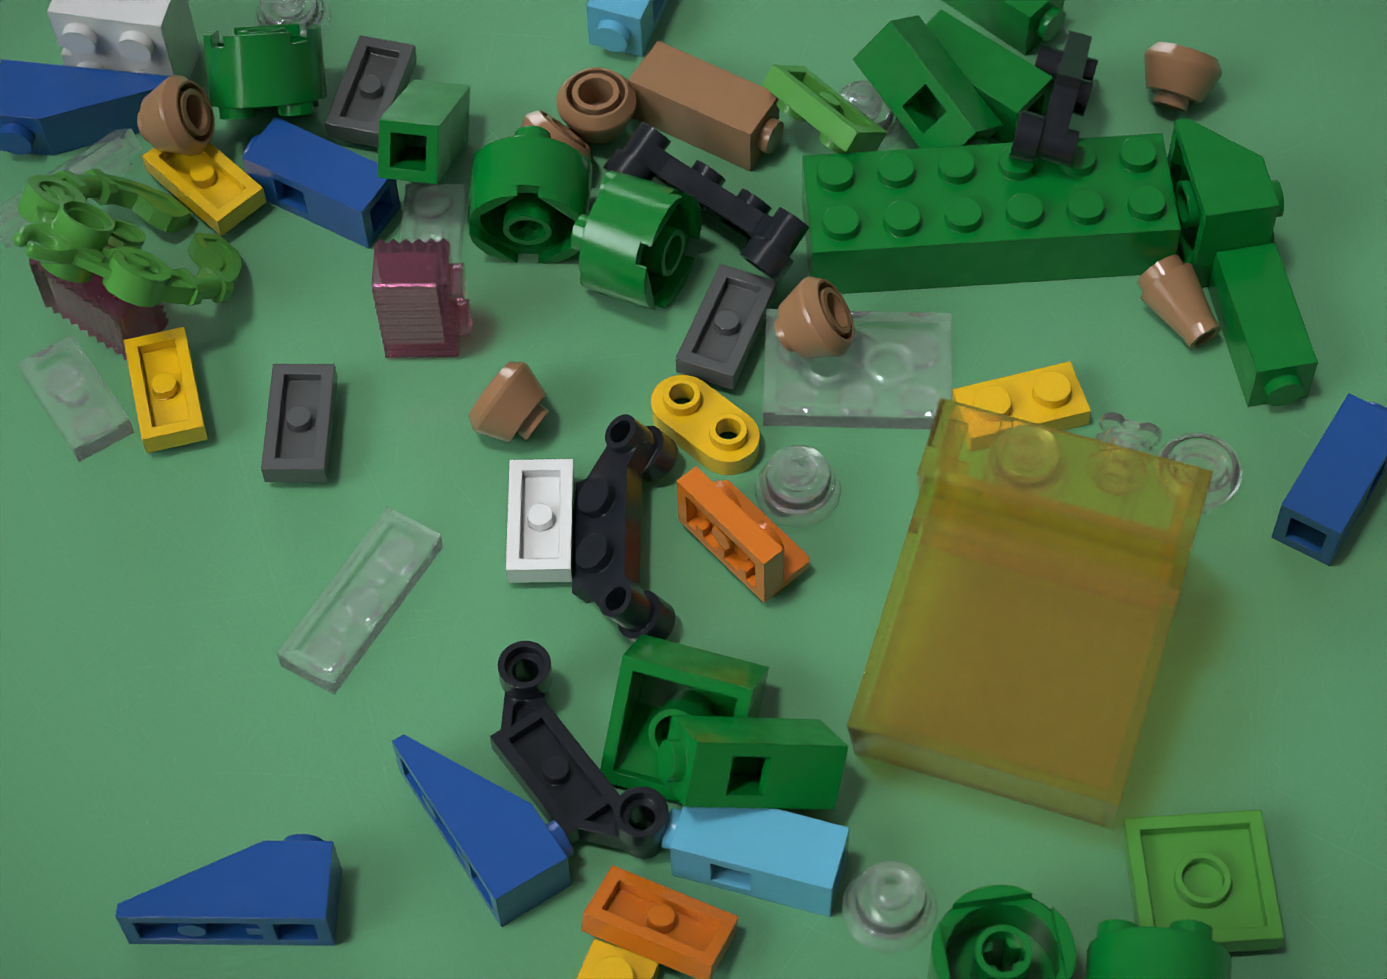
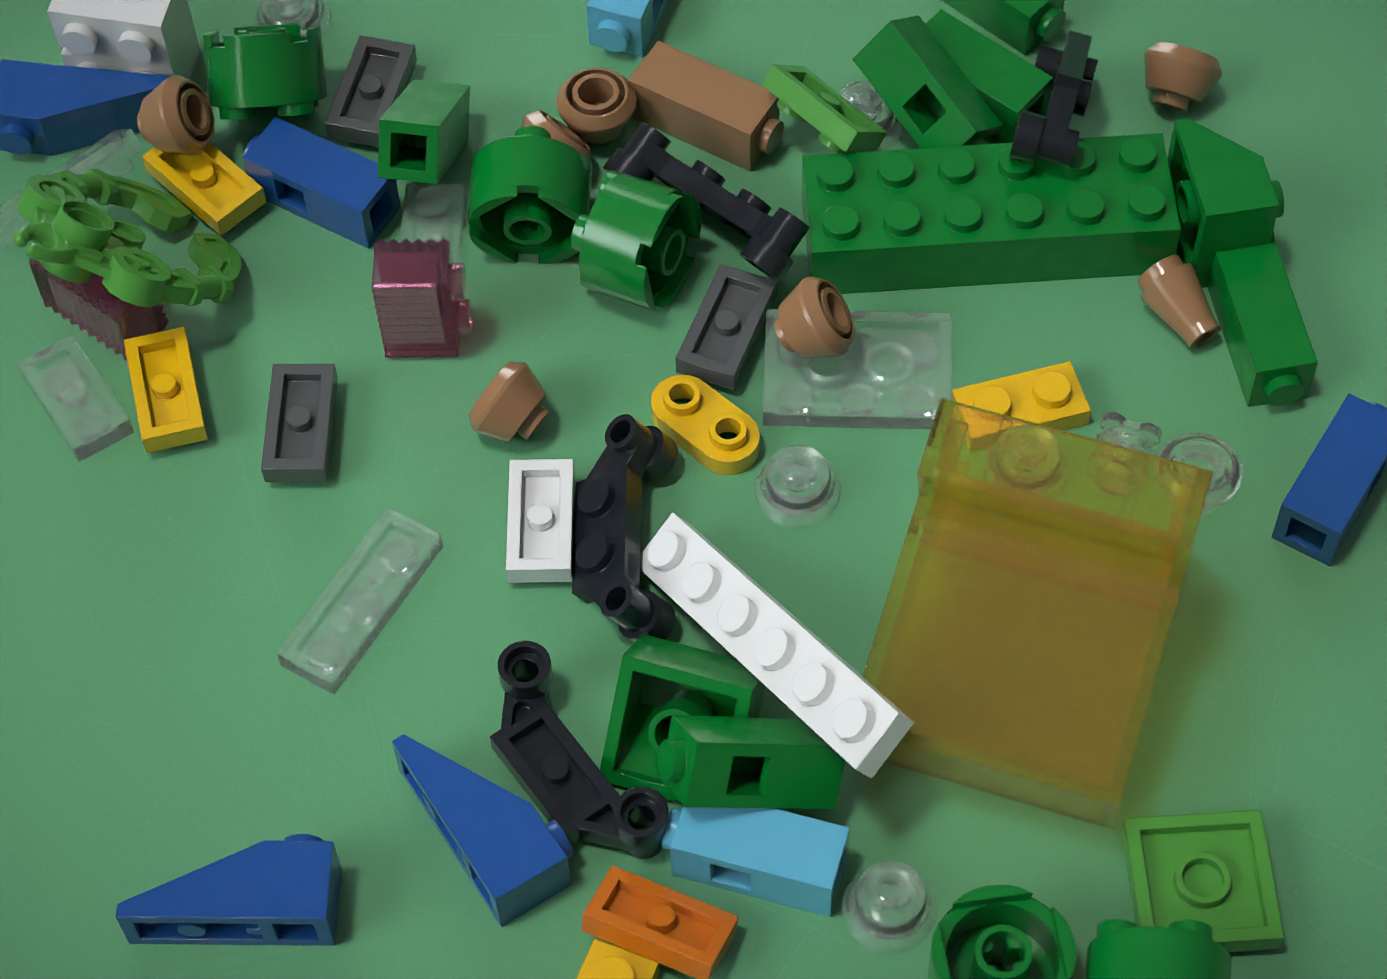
orange bracket [677,466,809,603] -> none
none -> white plate [640,512,915,779]

